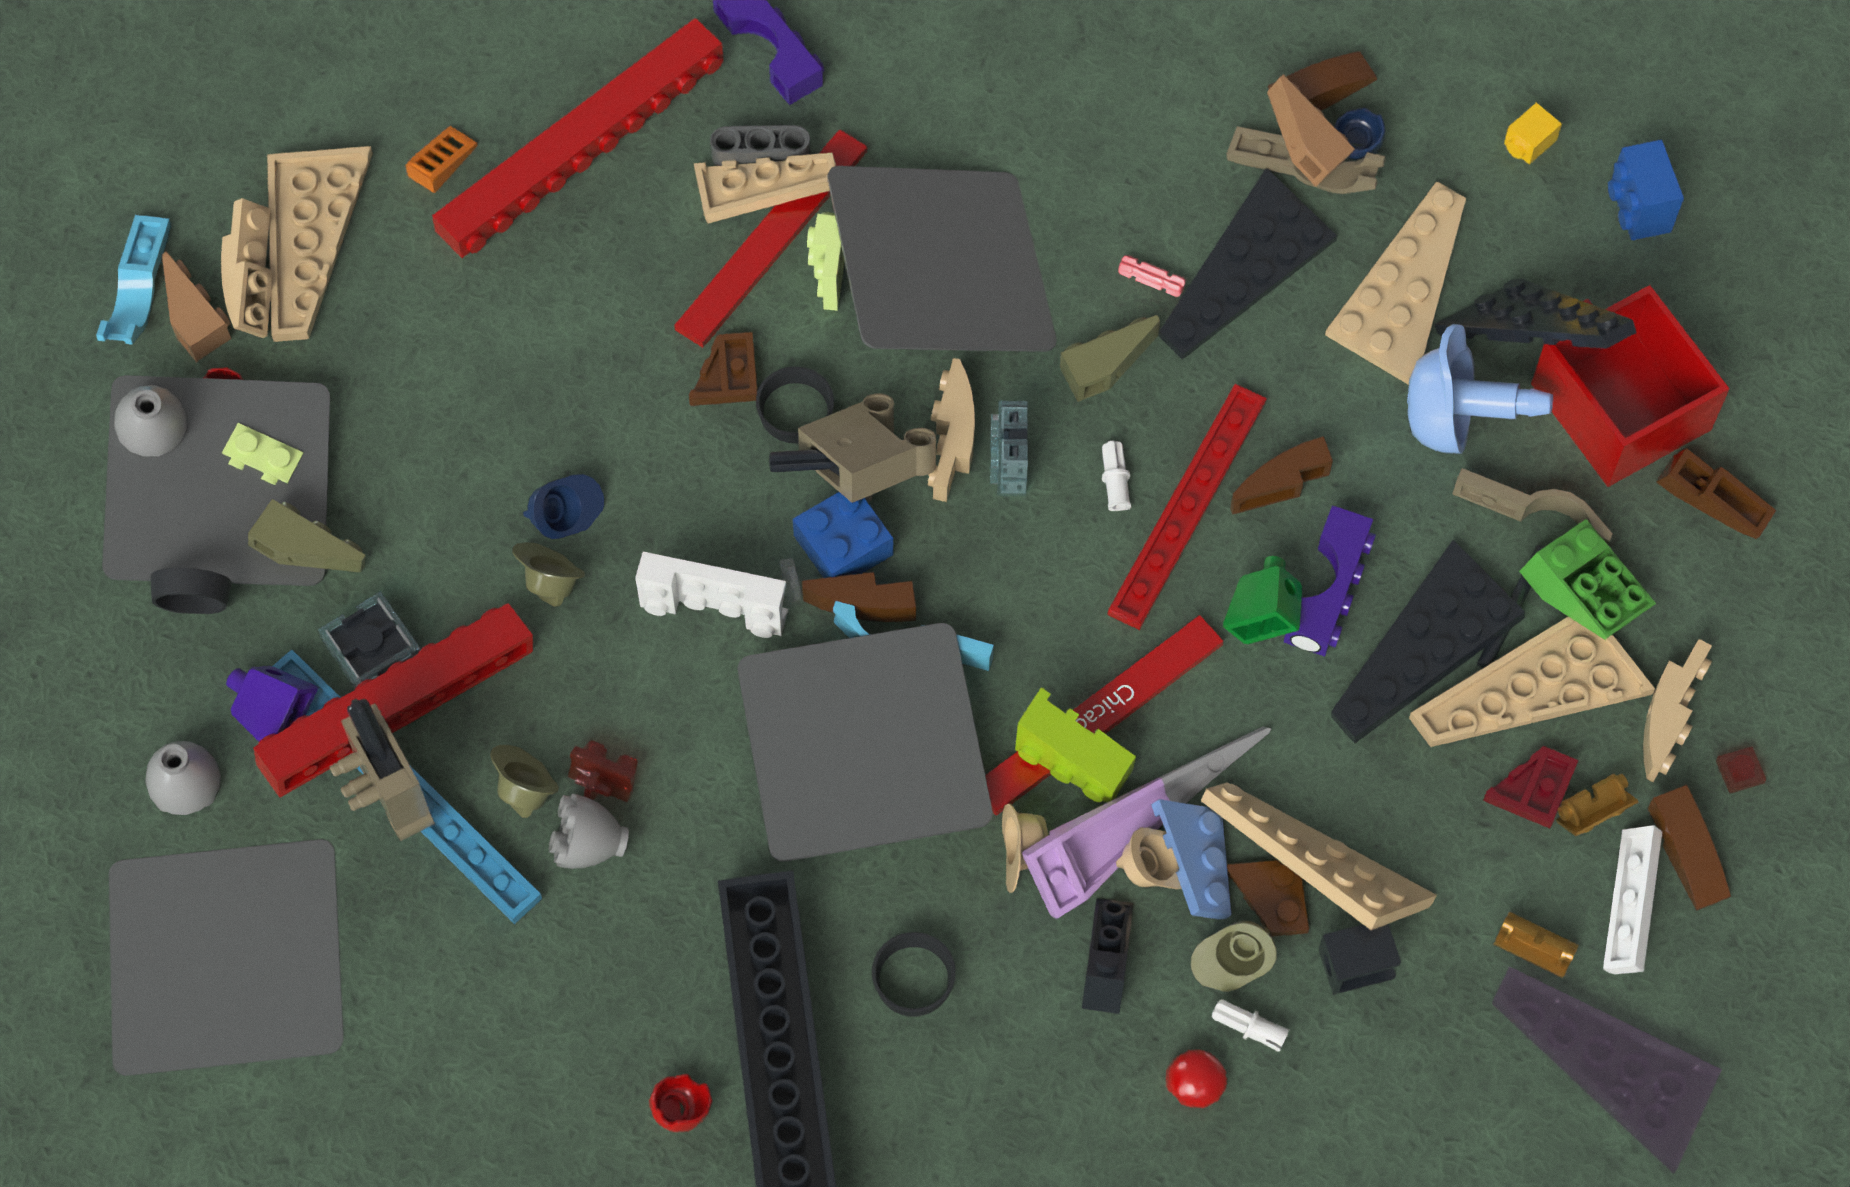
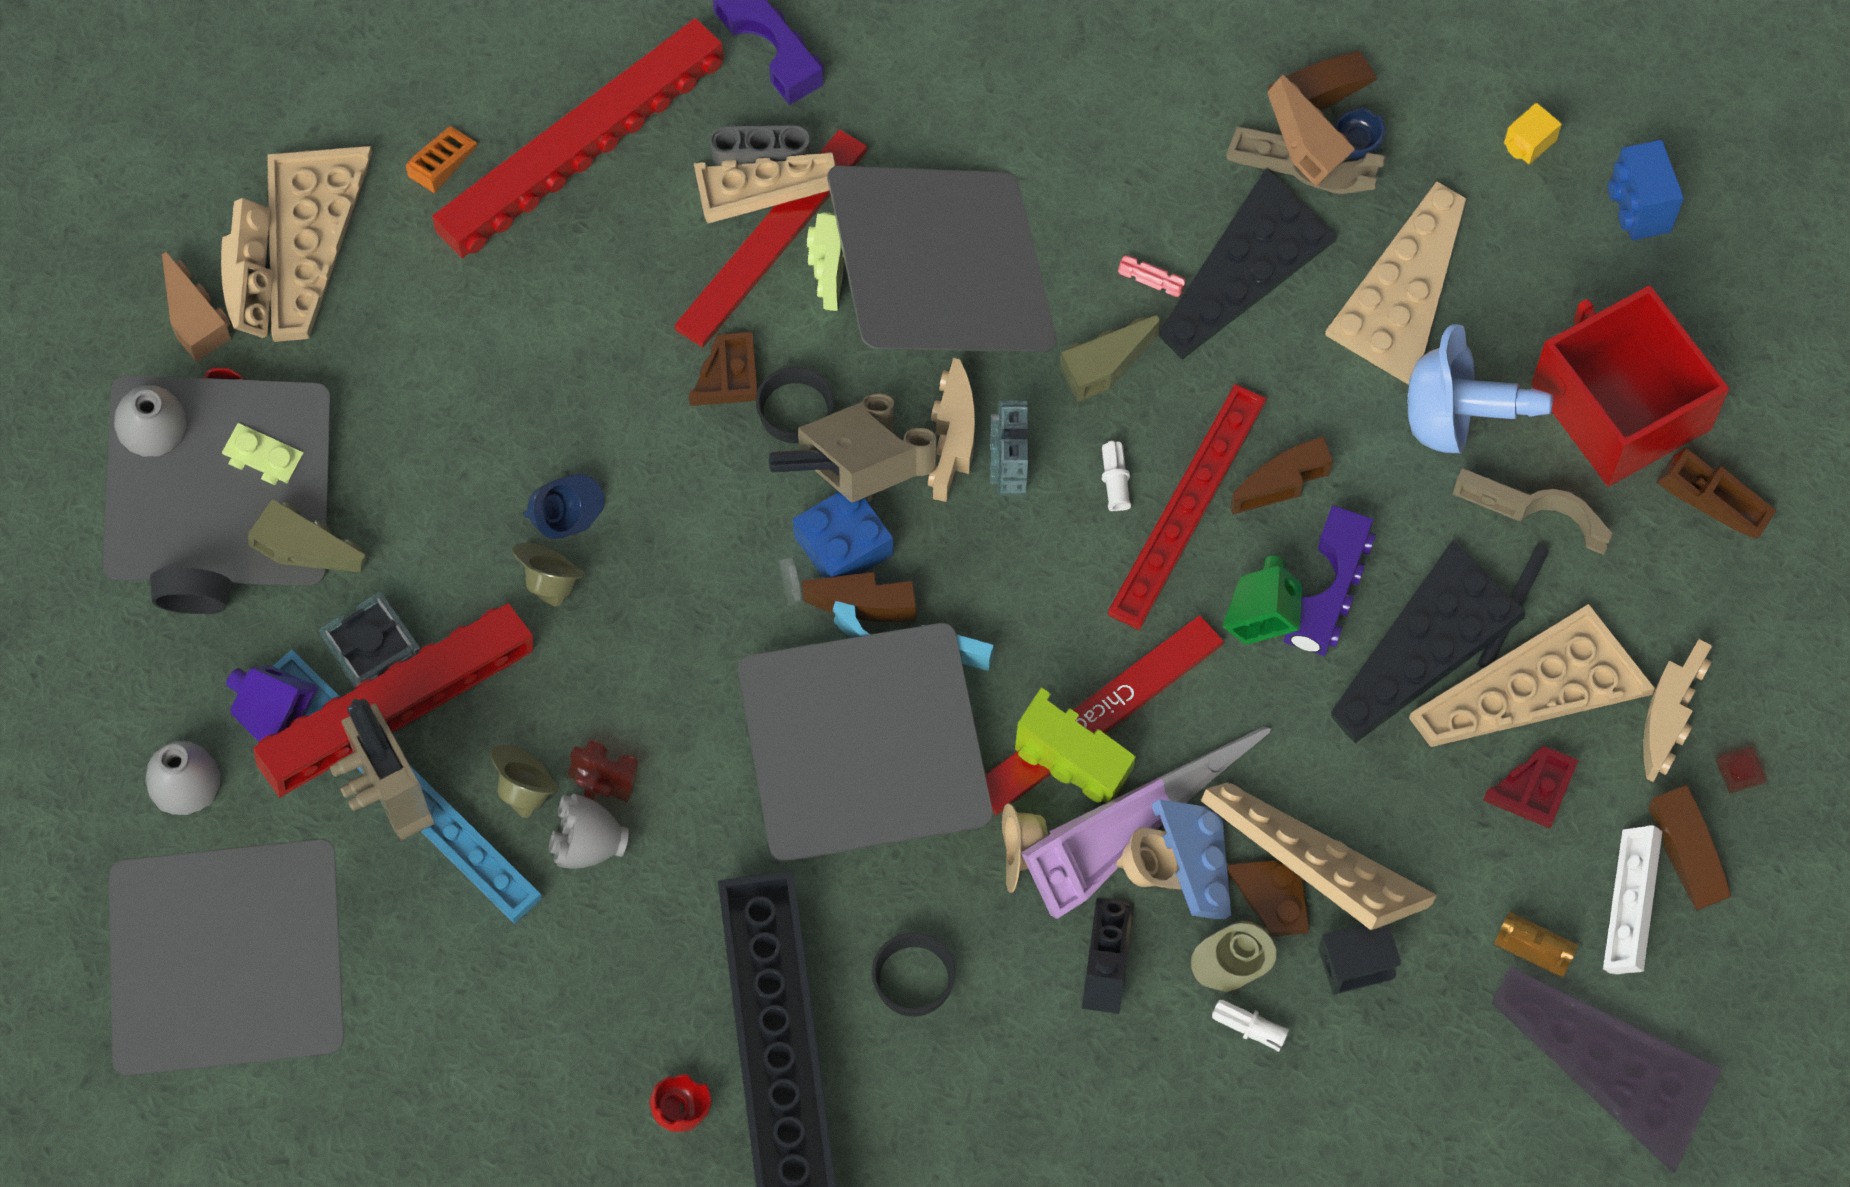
medium azure piece [96,215,171,344] -> none
white piece [635,552,788,638] -> none
red hair [1166,1049,1227,1108] -> none
black wing [1434,278,1637,349] -> none
bright green slope [1519,519,1656,640] -> none
pearl gold hinge [1556,774,1638,836] -> none

